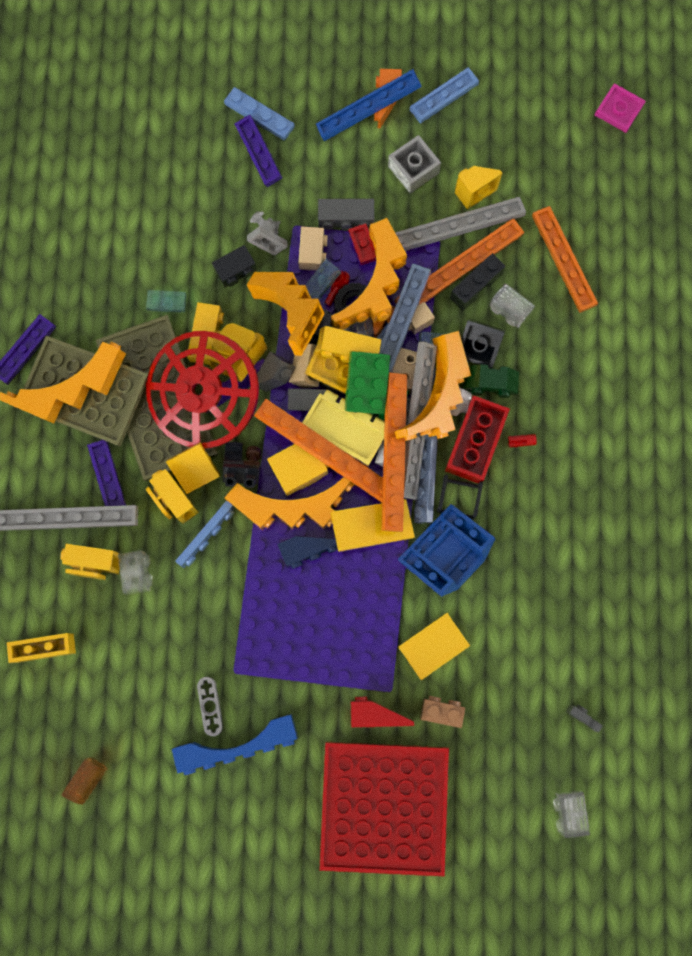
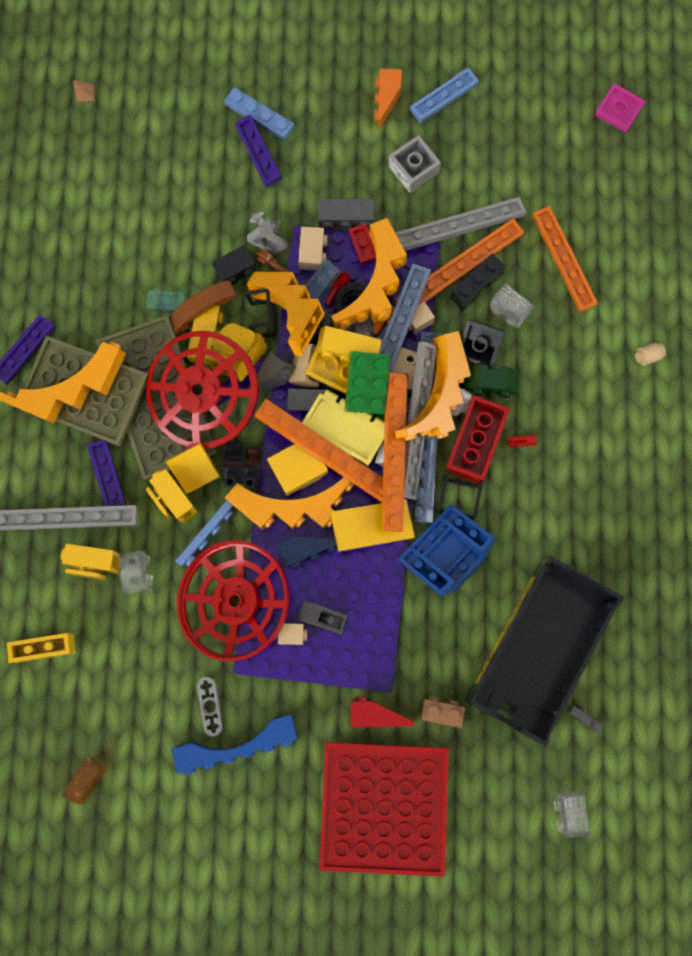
blue tile [316,69,422,141] -> none
yellow tile [398,613,470,680] -> none
yellow slope [455,166,502,210] -> none
none -> medium nougat slope [73,80,95,103]
none -> dark orange slope [169,280,237,336]
none -> red dish [177,540,289,661]
none -> black piece [245,289,278,337]
none -> dark orange plate [255,249,289,272]
none -> tan brick [278,624,308,645]
none -> dark grey slope [298,601,347,635]
none -> black piece [464,556,624,746]
none -> tan brick [635,342,666,366]

